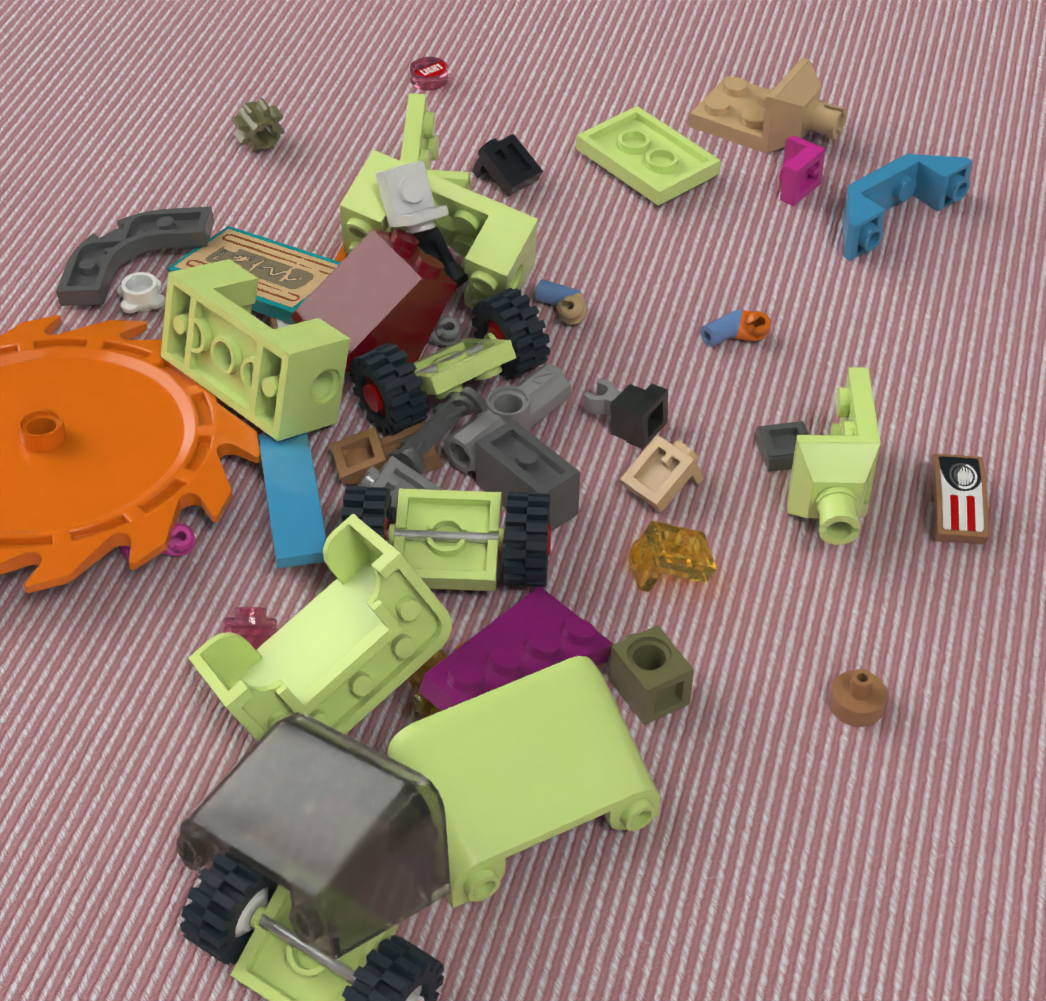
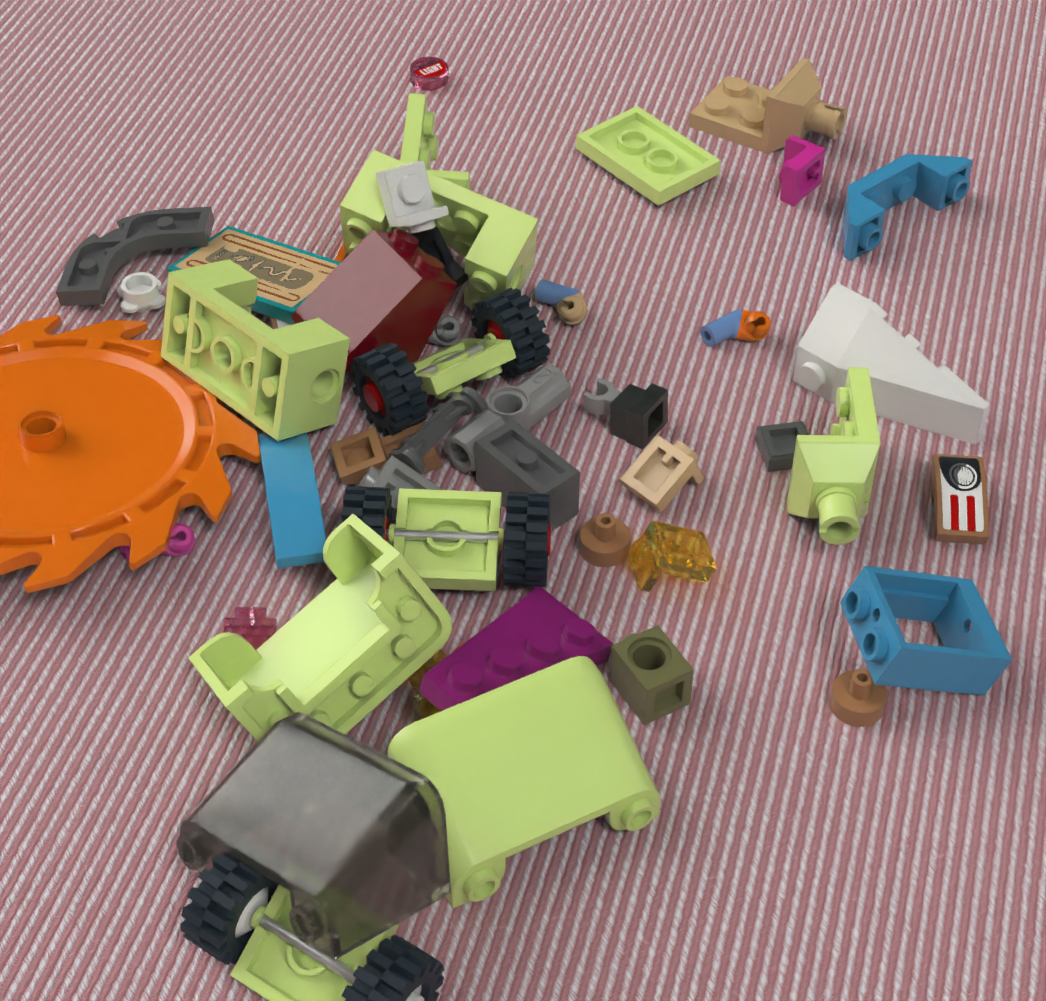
olive gear [232,98,285,152] -> none
black bracket [472,133,543,196] -> none
none -> medium nougat tile [579,513,630,567]
none -> white wedge [793,283,989,445]
none -> dark azure window [840,566,1012,695]

